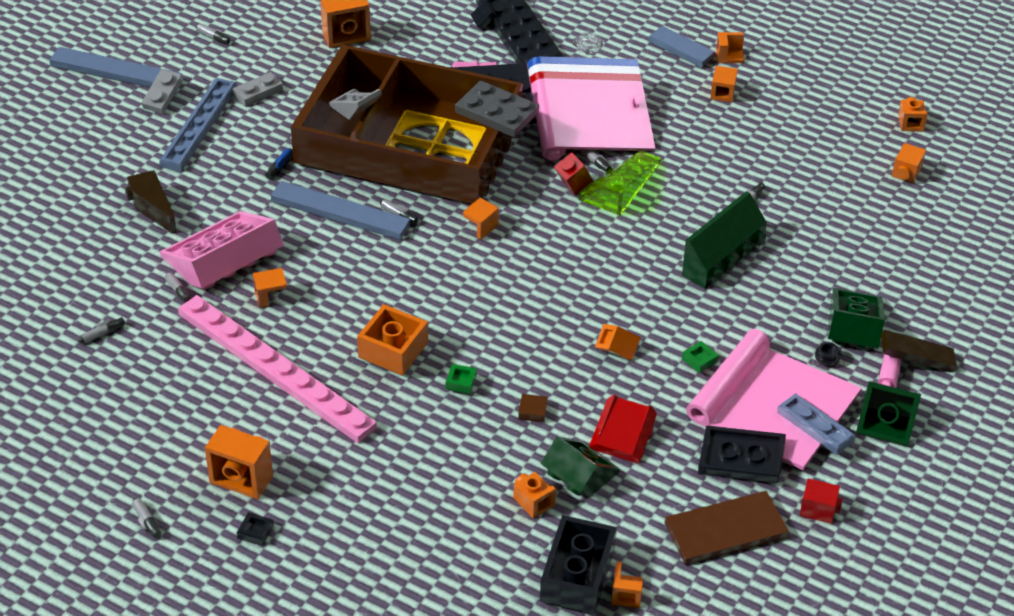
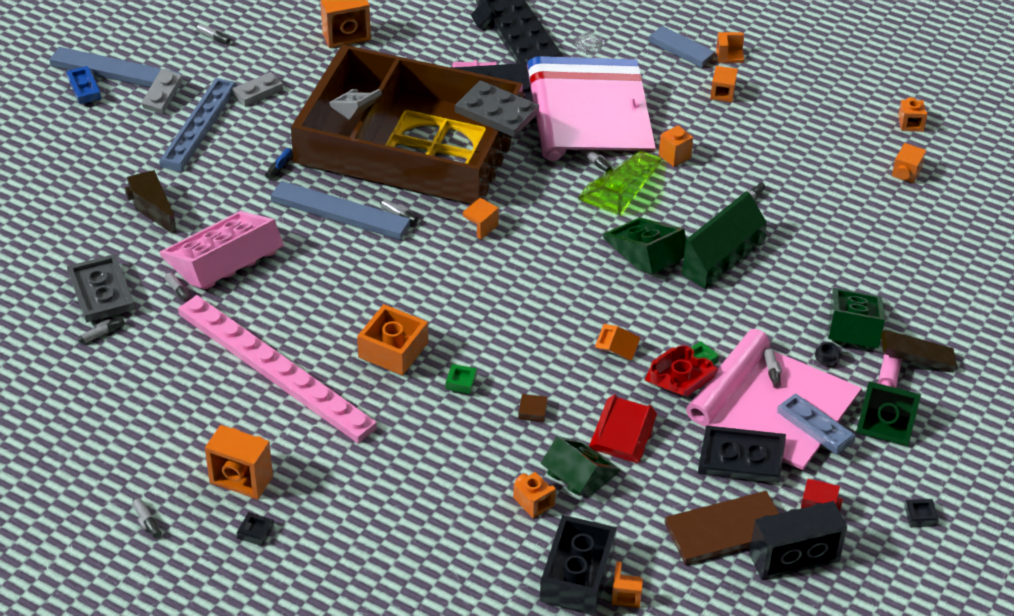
orange panel [253,268,287,308] -> none
red brick [554,152,593,195] -> none
none -> blue plate [66,66,101,104]
none -> dark grey plate [67,254,135,323]
none -> dark green slope [603,217,686,274]
none -> red slope [644,345,719,396]
none -> orange brick [659,125,693,167]
none -> black brick [749,501,848,580]
none -> piece [764,348,782,388]
none -> black tile [904,499,939,528]

